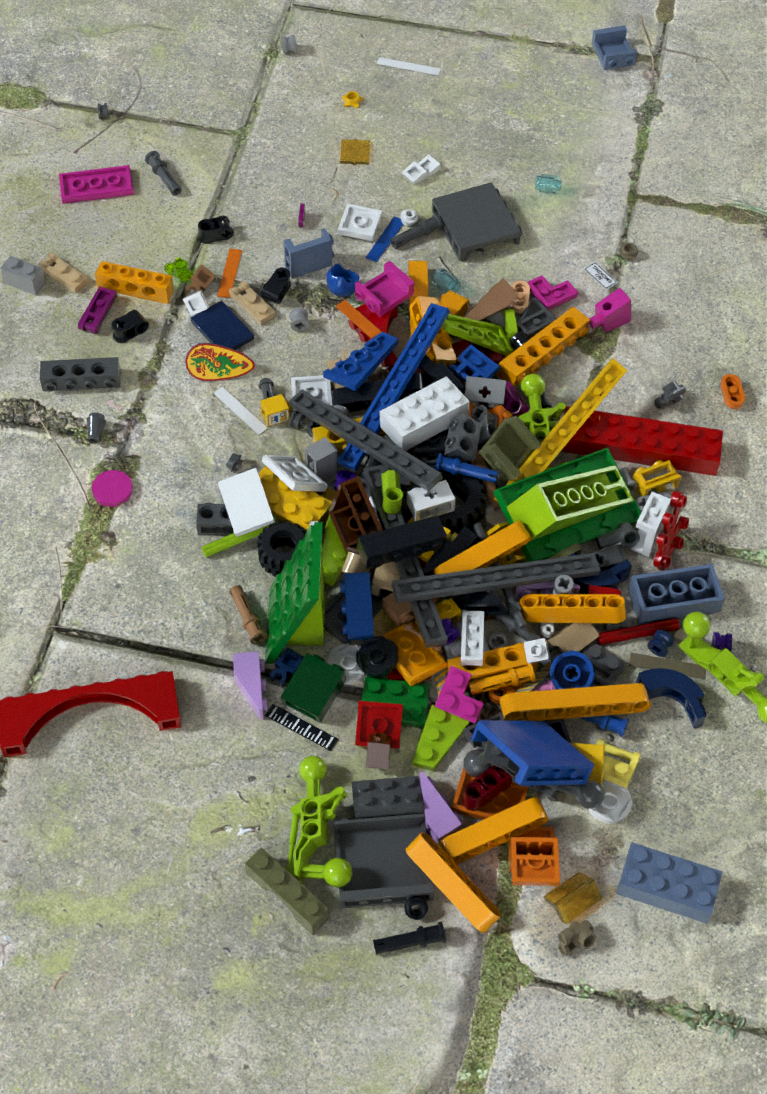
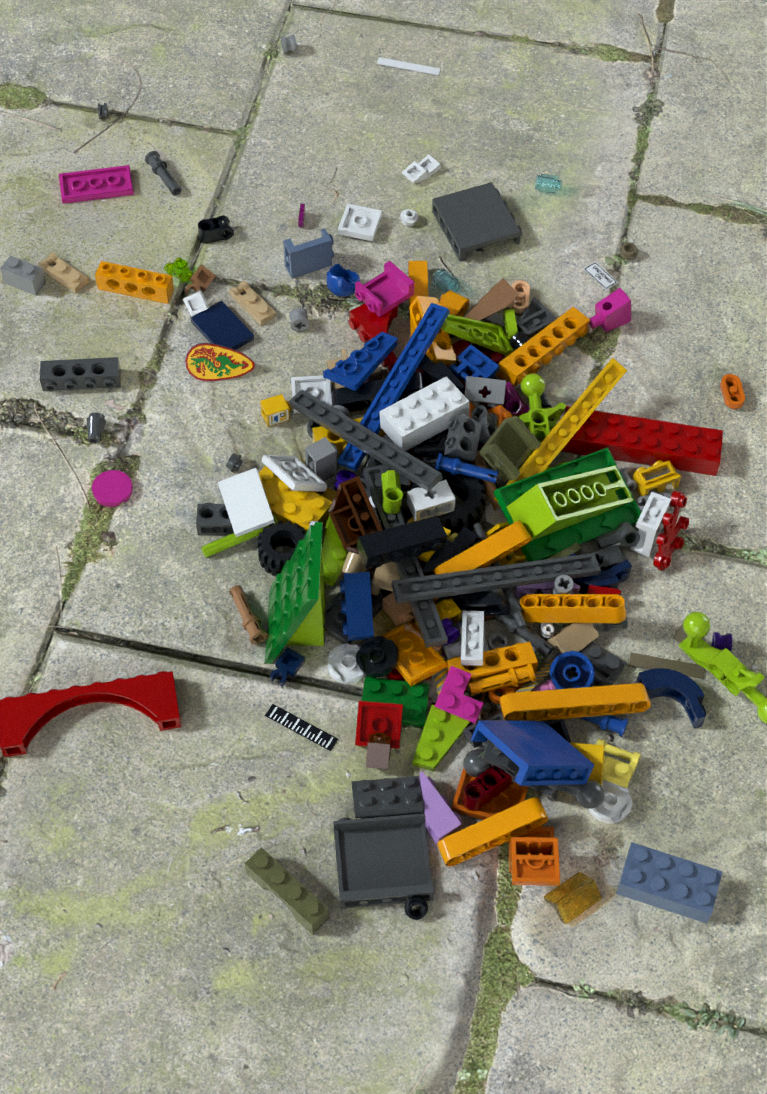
magenta plate [78,286,117,334] -> none
black piece [112,310,149,343] -> none
white sticker [214,387,268,435] -> none
orange sticker [217,249,242,298] -> none
lavender slope [233,651,268,720] -> none
dark grey pin [259,378,275,400] -> none
black piece [261,267,291,304] -> none
dark green brick [280,653,346,723] -> none
lime piece [285,755,353,888] -> none
dark grey bush [289,410,305,430] -> none
orange sticker [335,300,381,339] -> none
clear yellow piece [340,139,370,165] -> none
yellow plate [342,91,364,108] -> none
blue sticker [365,216,403,262] -> none
black pin [373,921,446,955] -> none
dark grey pin [390,213,443,249] -> none
light orange beam [405,832,501,933] -> none
white bracket [524,638,551,665] -> none
dark pink plate [527,275,578,310] -> none
dark tan plate [558,920,596,956] -> none
sand blue panel [592,25,637,70] -> none
red axle [597,618,679,645] -> none
sand blue brick [628,564,725,624] -> none
dark blue wheel [647,630,674,657] -> none
dark grey plate [654,380,686,409] -> none

